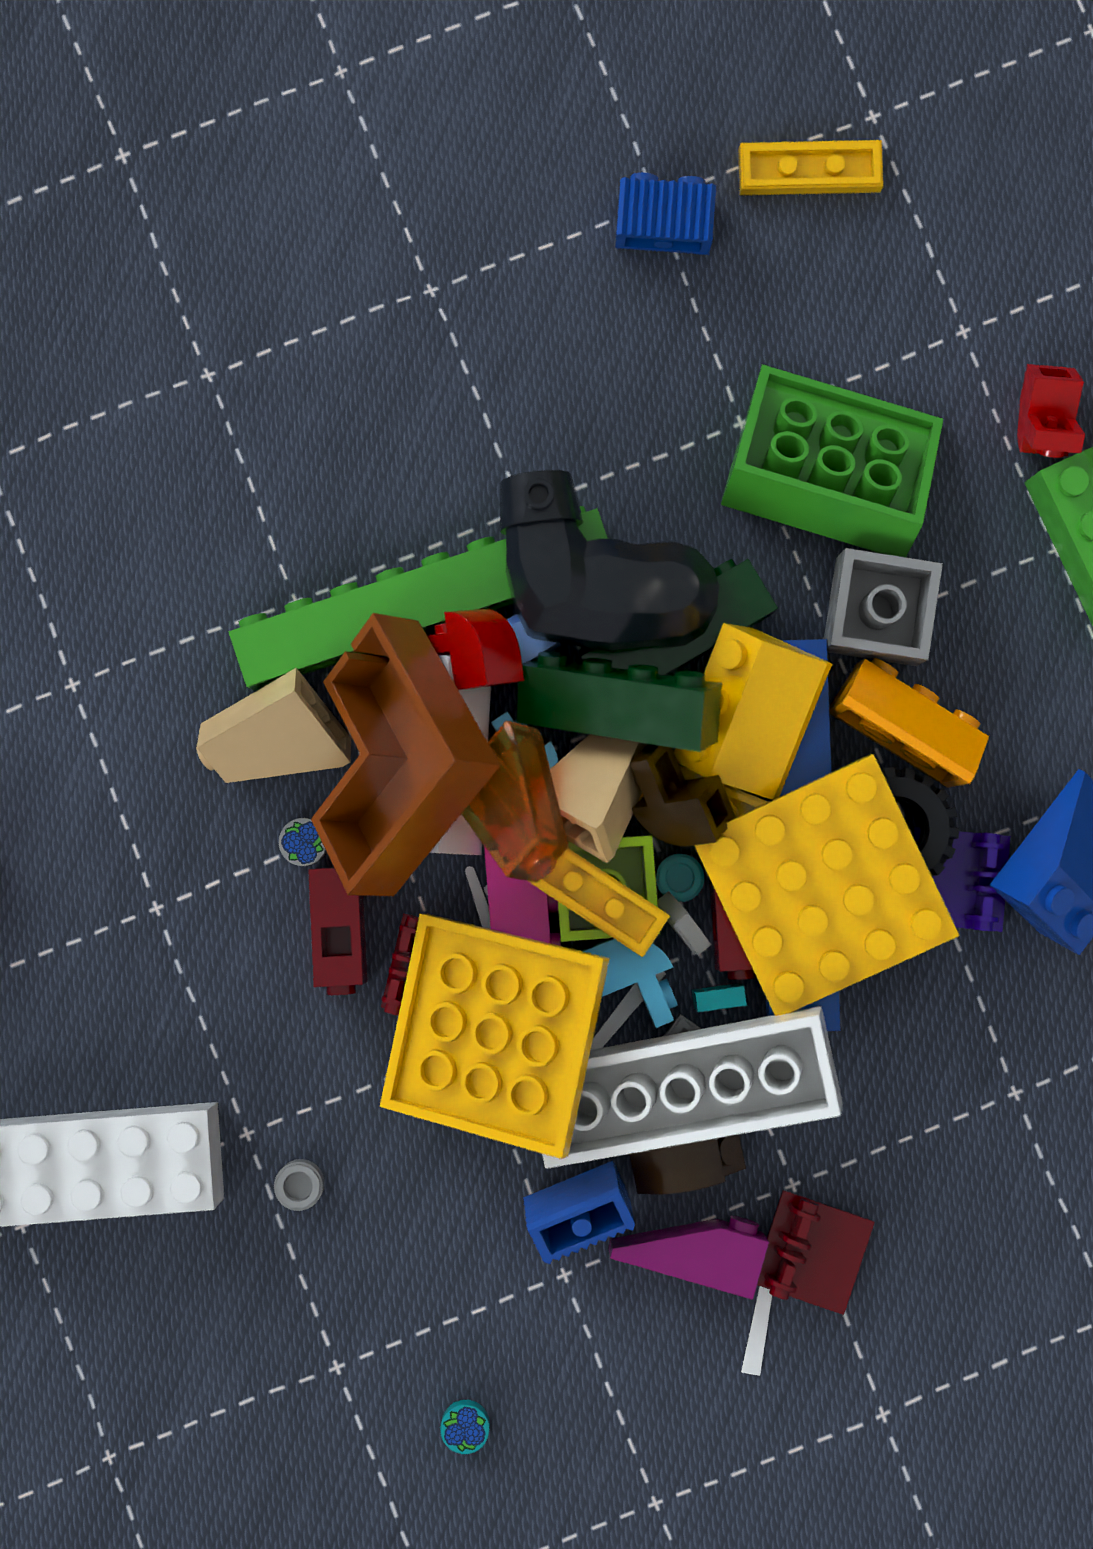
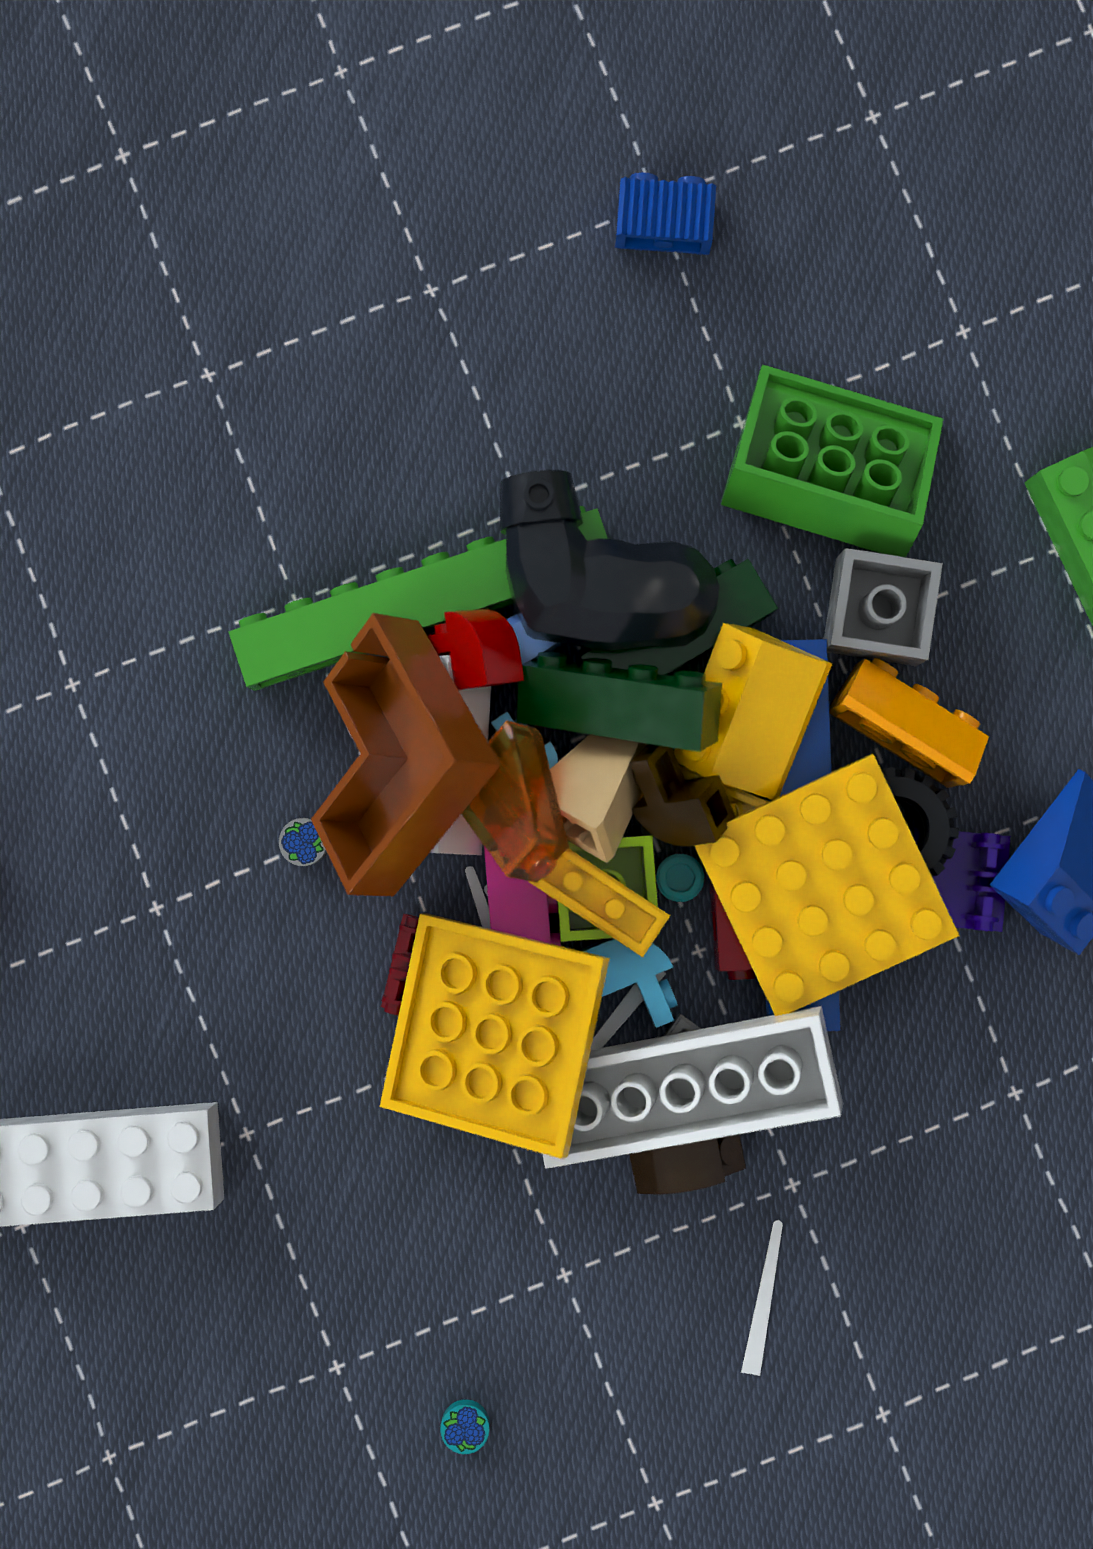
tan slope [196,668,351,783] -> none
light grey tile [274,1159,325,1211] -> none
dark red brick [308,868,368,995] -> none
blue brick [523,1161,635,1264] -> none
magenta slope [608,1216,769,1300] -> none
light grey tile [657,891,711,955] -> none
teal tile [691,983,747,1012] -> none
yellow tile [738,140,883,195] -> none
dark red hinge [757,1190,875,1315] -> none
red brick [1017,364,1085,458] -> none

